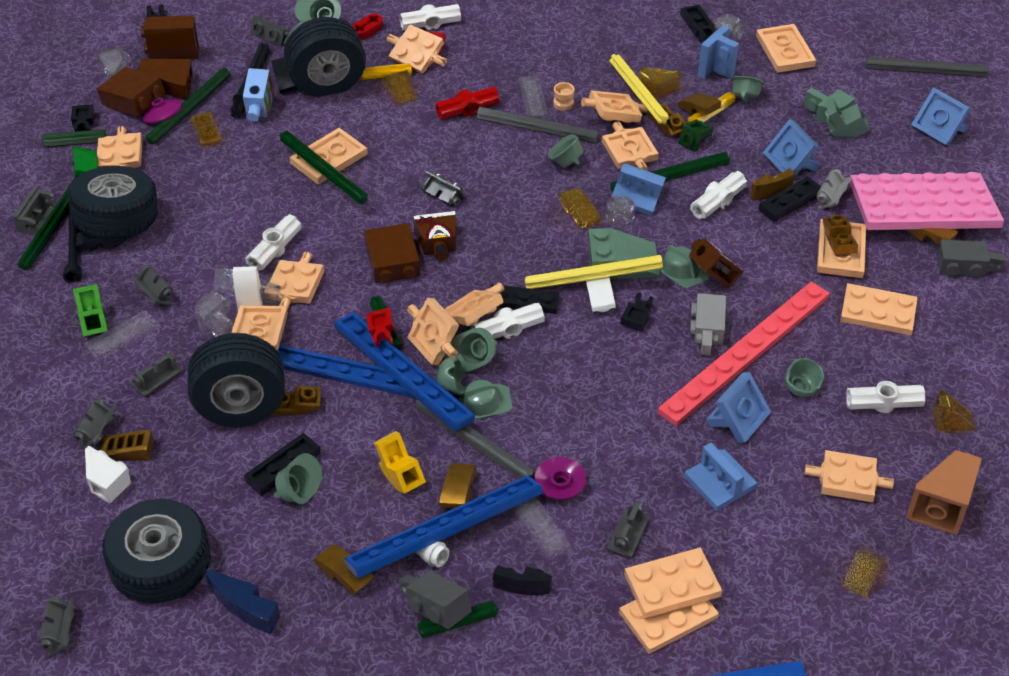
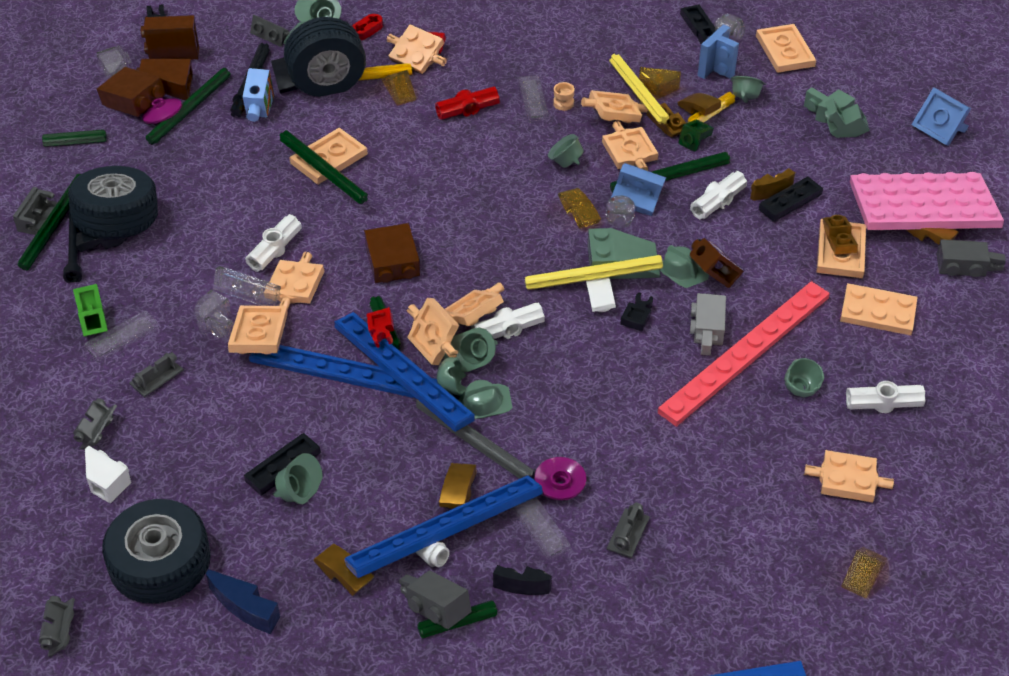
black plate [71,104,95,132] -> none
green slope [72,146,98,176] -> none
light nougat plate [97,126,143,168] -> none
pearl gold slope [100,430,154,461] -> none
dark grey hinge [130,265,173,306] -> none
black wheel [187,333,285,427] -> none
clear yellow slope [190,112,222,147] -> none
white slope [233,266,263,310] -> none
pearl gold slope [270,386,321,416] -> none
yellow brick [374,431,426,494] -> none
white piece [399,4,461,31] -> none
reddish brown torso [413,211,456,261] -> none
dark grey hinge [420,171,466,206] -> none
dark grey axle [477,107,599,143] -> none
black plate [490,284,560,314] -> none
light nougat plate [619,600,719,654] -> none
light nougat plate [624,547,722,619] -> none
medium blue bracket [684,443,757,512] -> none
medium blue bracket [706,372,771,443] -> none
medium blue bracket [763,119,820,178] -> none
light grey hinge [817,169,852,210] -> none
dark grey axle [866,56,989,77] -> none
nougat slope [905,450,982,535] -> none
clear yellow slope [932,389,976,432] -> none

